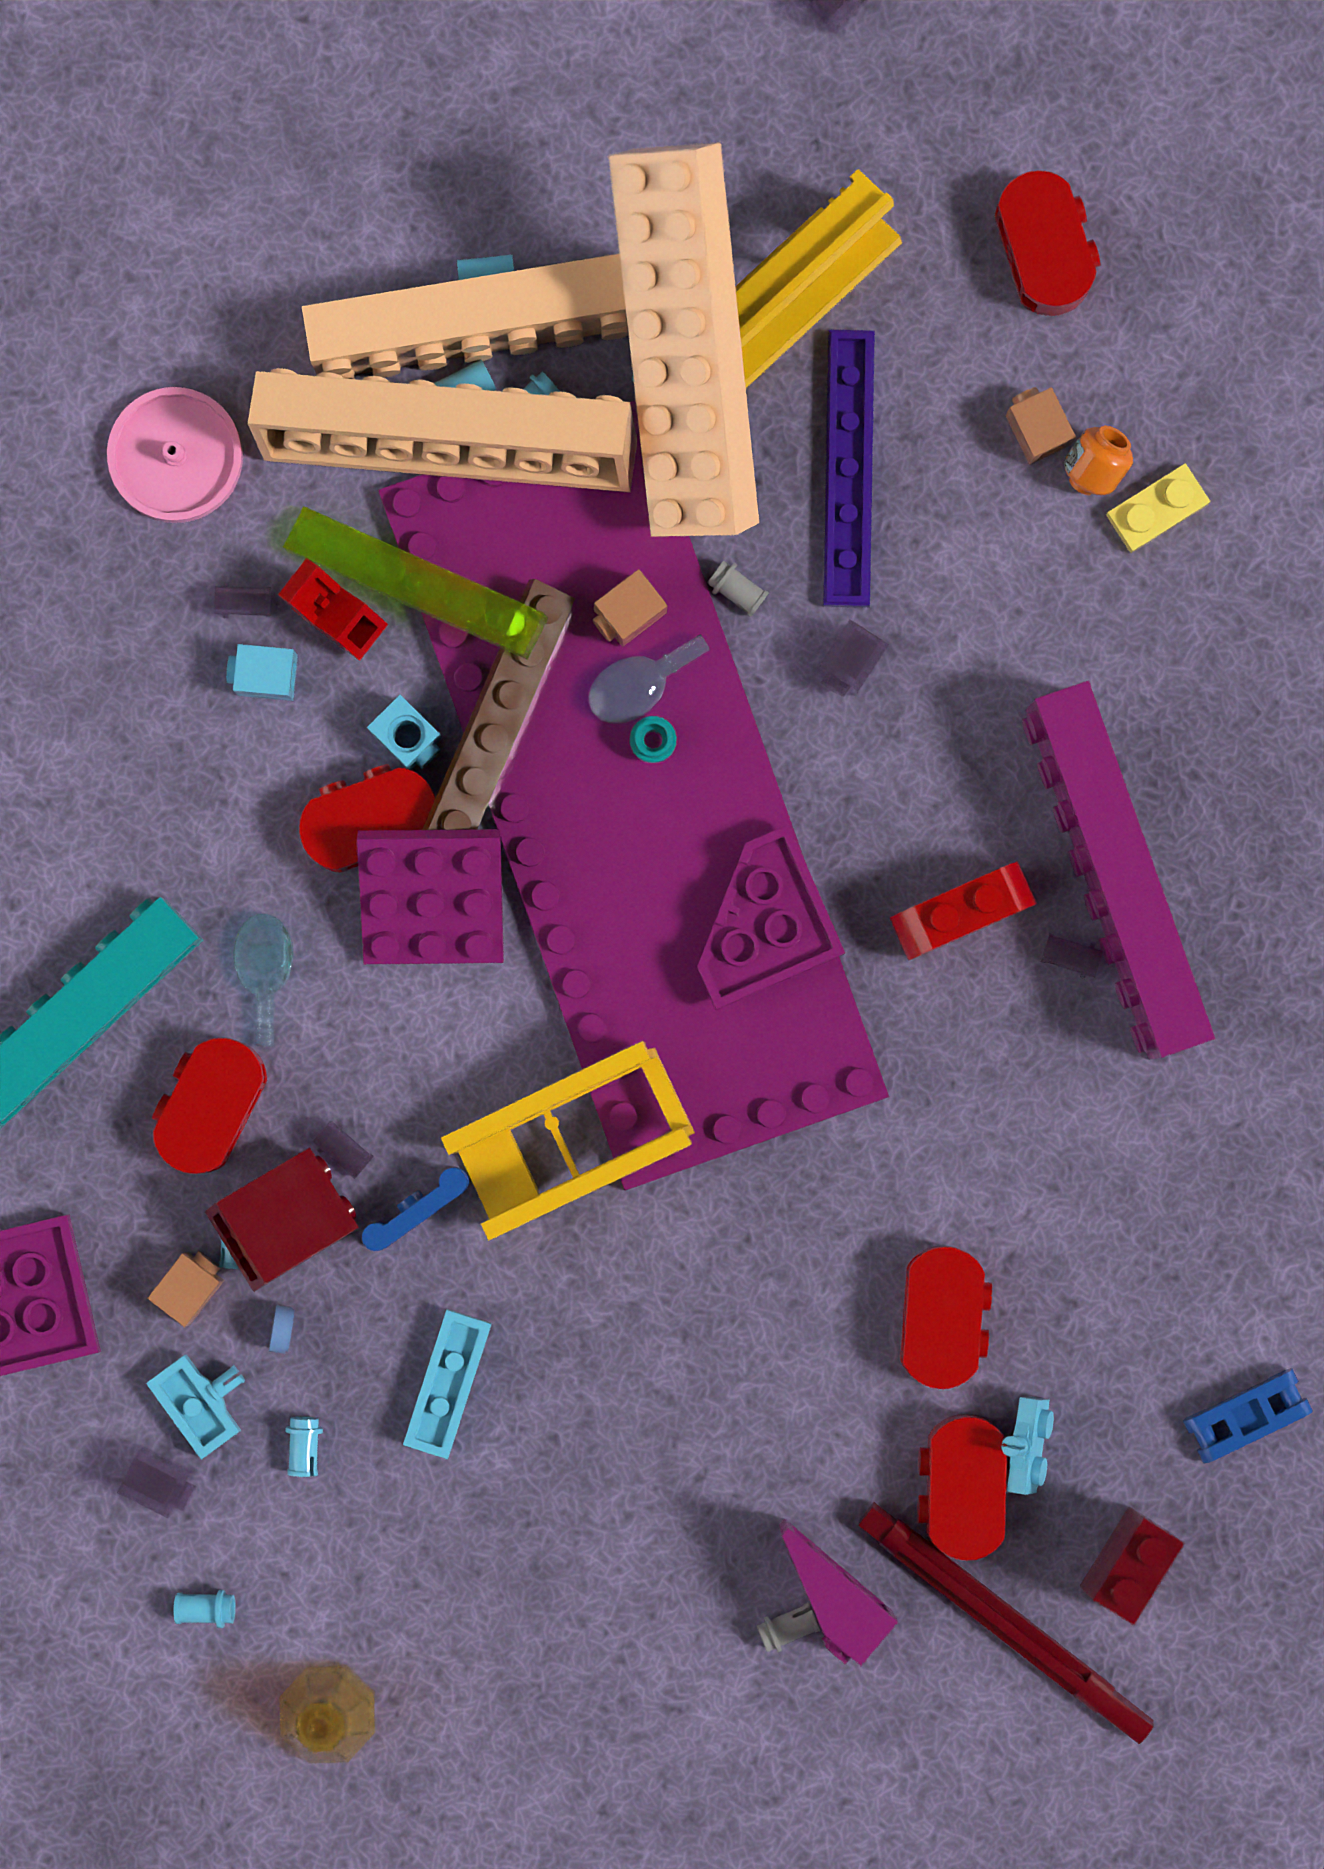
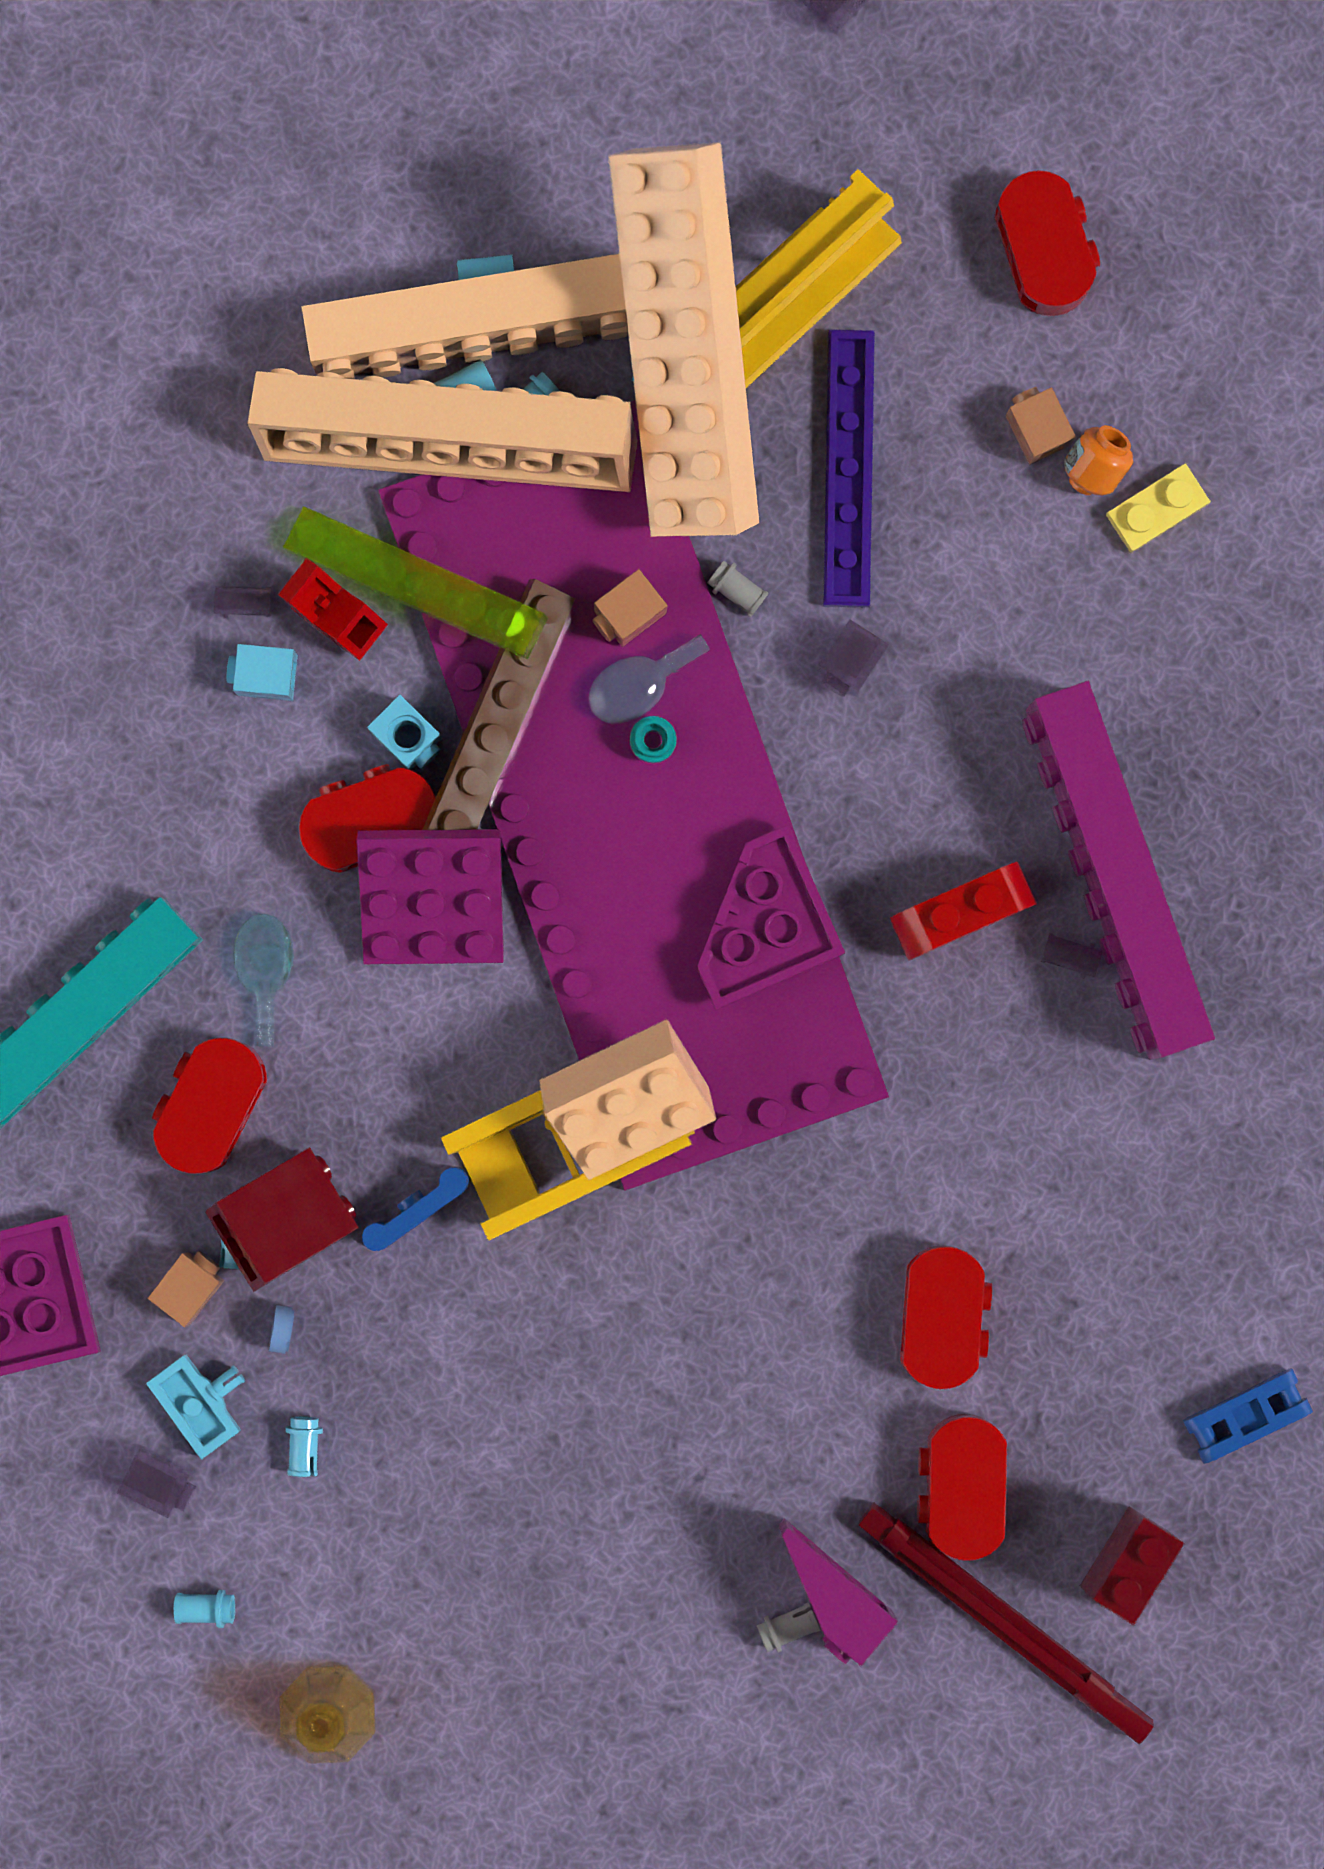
bright pink piece [107,387,243,523] -> none
clear purple pin [312,1120,374,1179] -> none
medium azure plate [403,1309,492,1459] -> none
medium azure plate [1002,1397,1054,1495] -> none
none -> light nougat brick [539,1019,716,1180]

